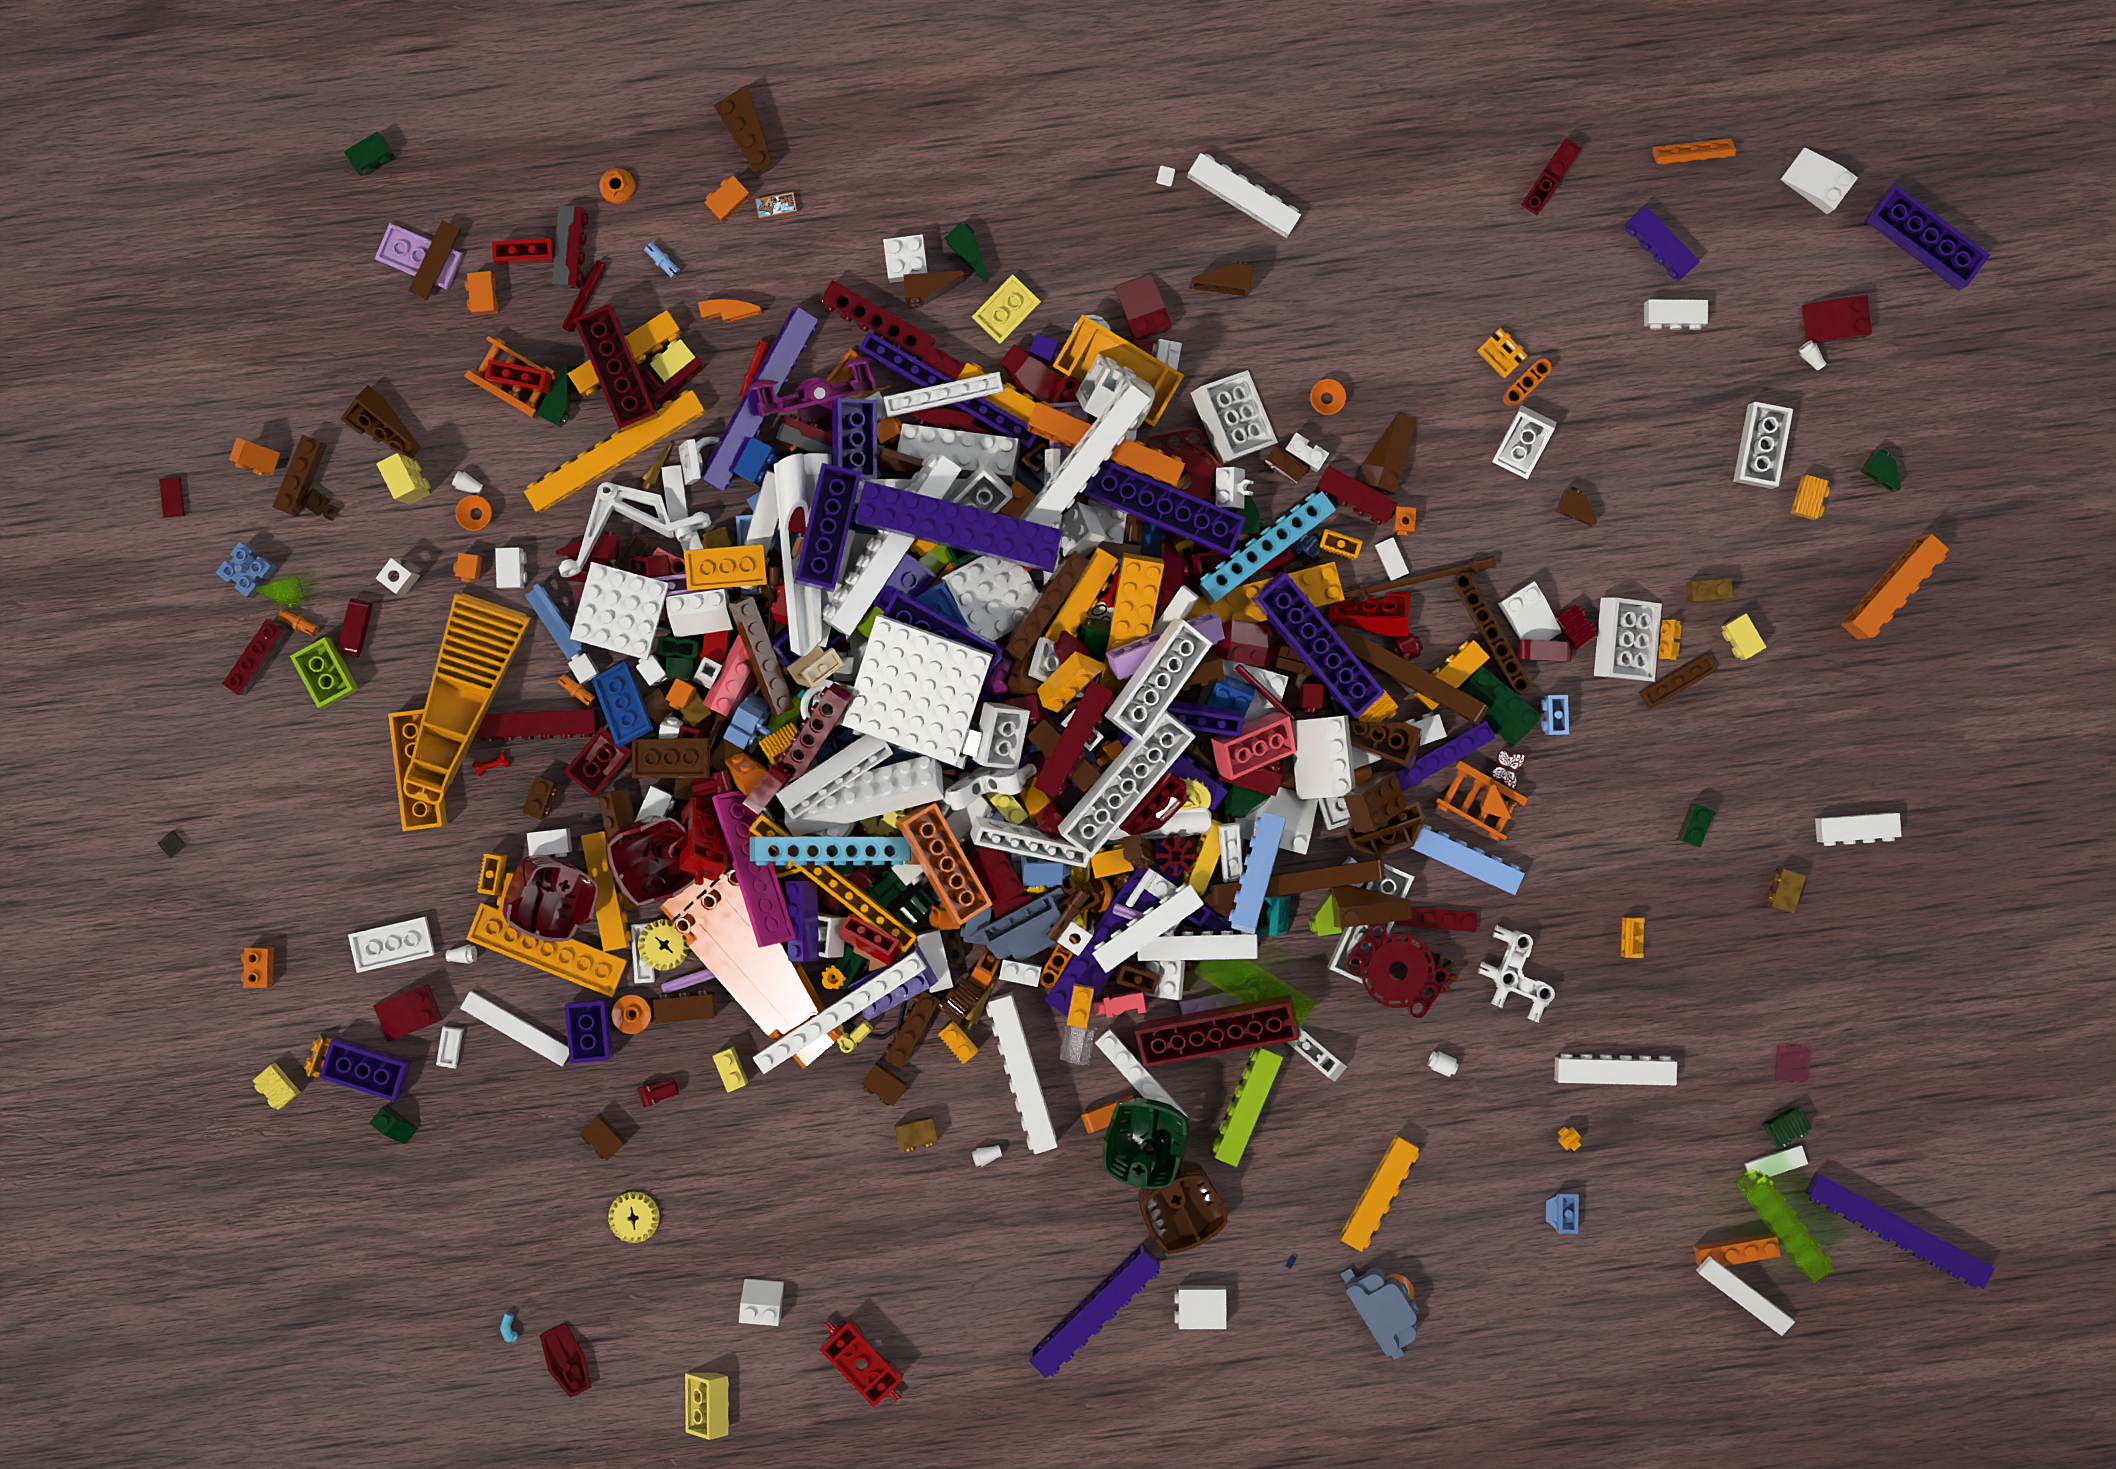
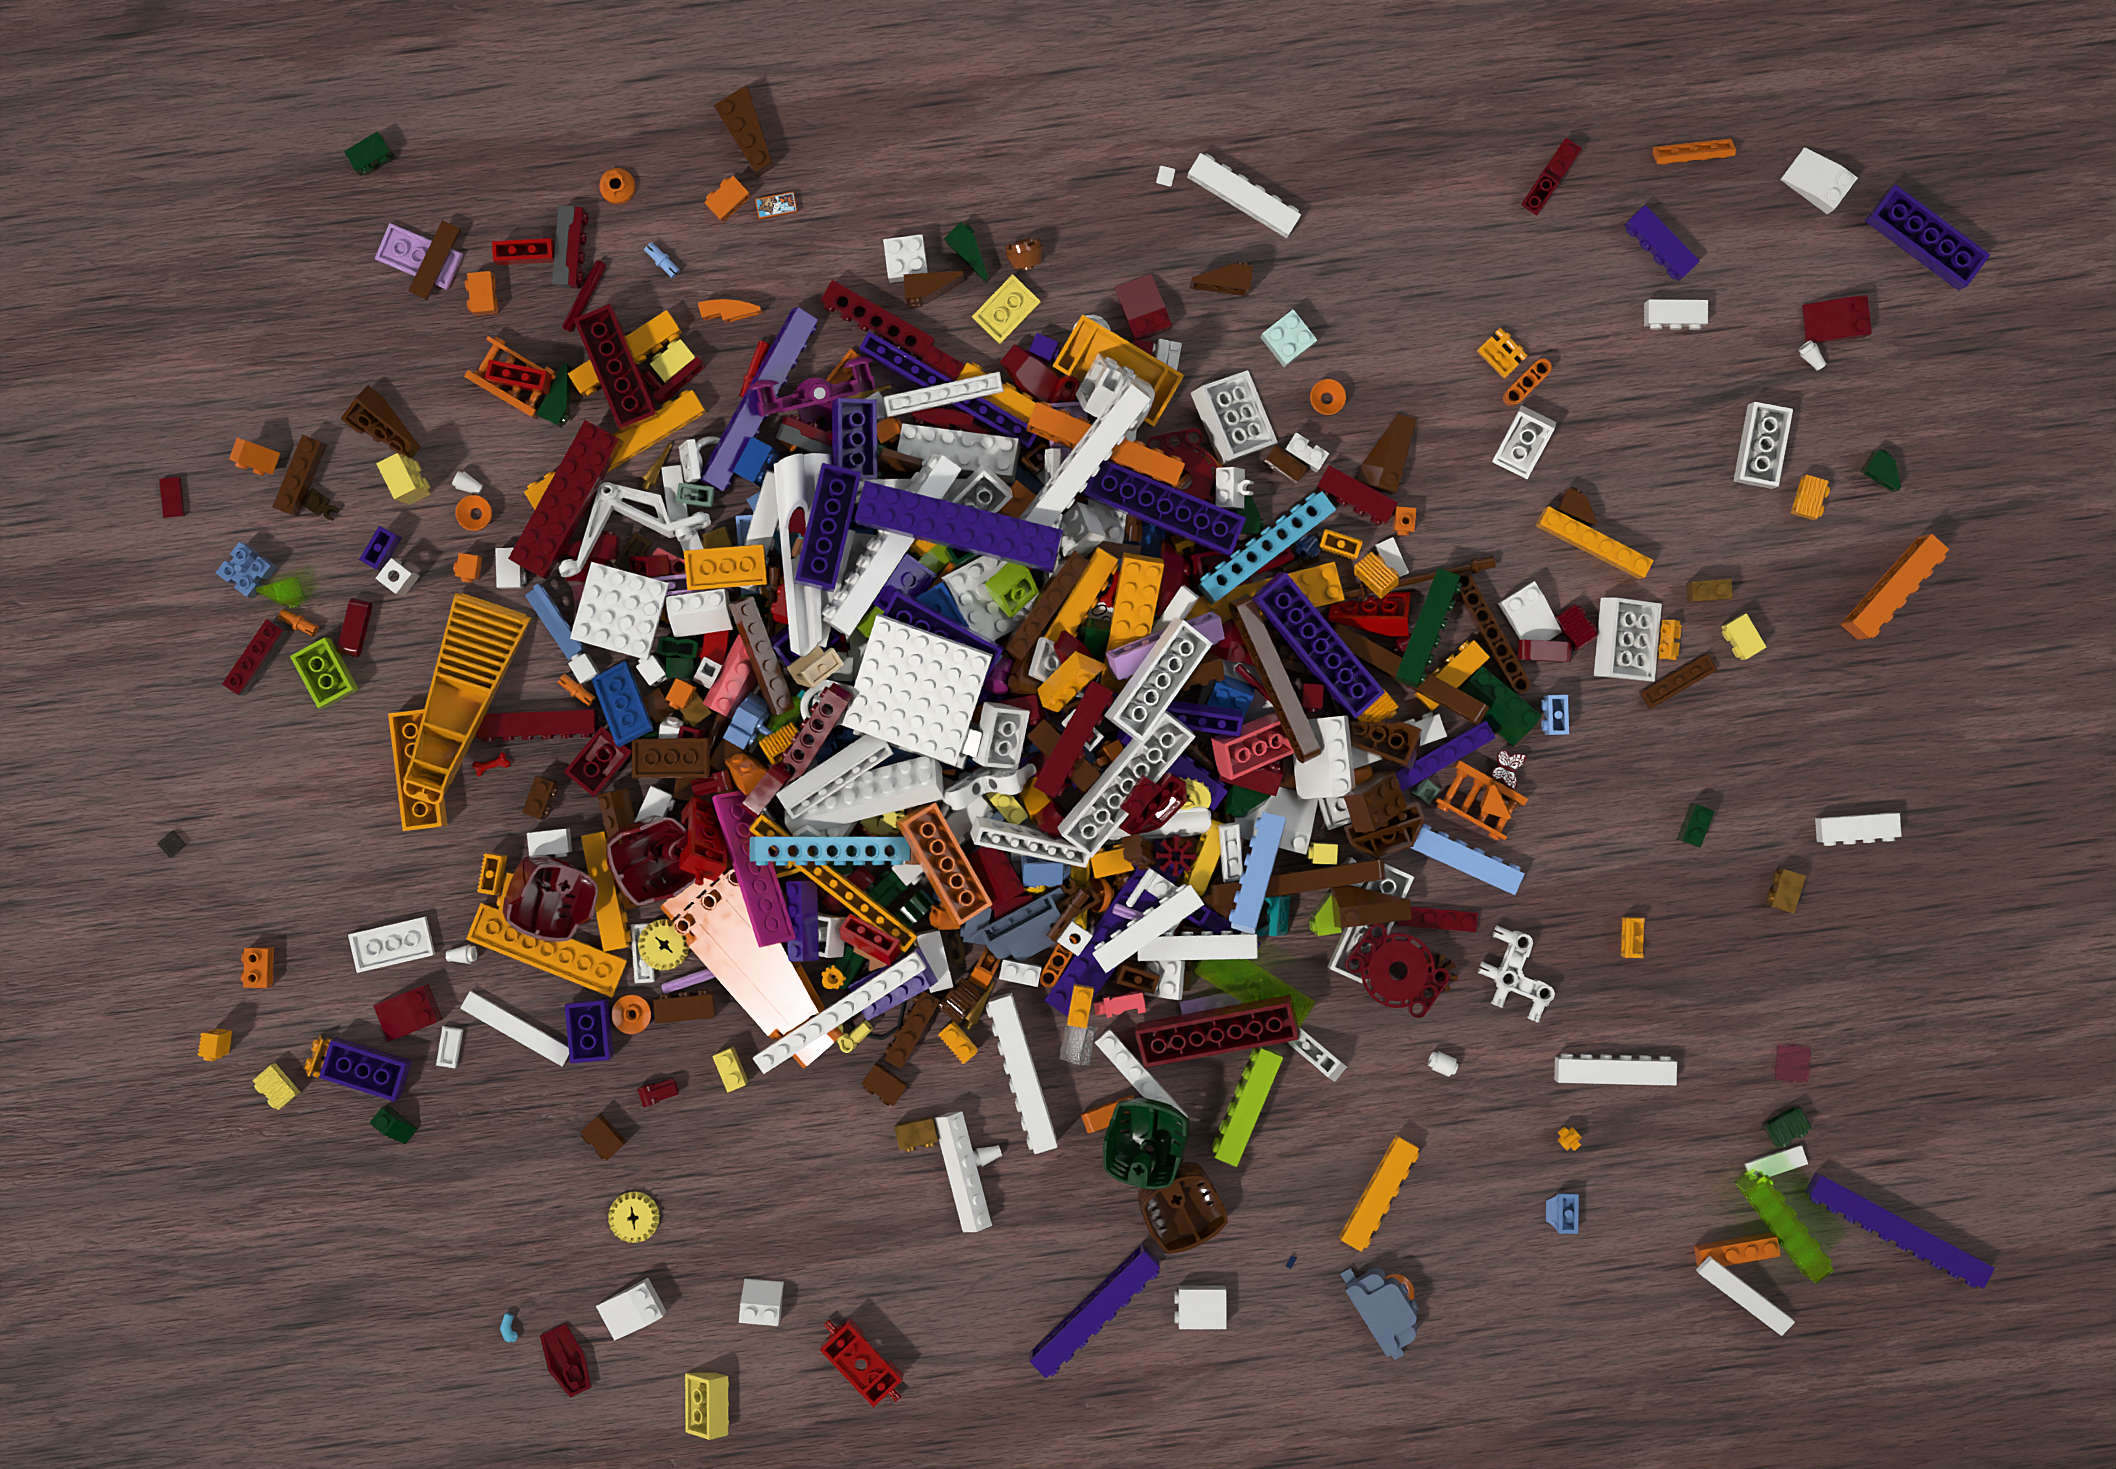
none -> light orange brick [197,1028,232,1061]
none -> dark purple brick [359,526,402,571]
none -> dark red brick [508,420,624,580]
none -> white slope [596,1278,667,1341]
none -> sand green slope [676,483,715,508]
none -> white tile [793,824,821,837]
none -> white brick [933,1111,992,1232]
none -> lime slope [985,562,1039,619]
none -> dark orange cone [1005,237,1043,270]
none -> dark red plate [1120,774,1160,819]
none -> beam [1229,594,1321,763]
none -> light aqua brick [1260,310,1317,368]
none -> light yellow brick [1306,842,1338,865]
none -> light orange brick [1354,552,1399,599]
none -> dark green brick [1395,568,1462,688]
none -> sand green slope [1410,779,1441,805]
none -> light orange brick [1535,506,1654,579]

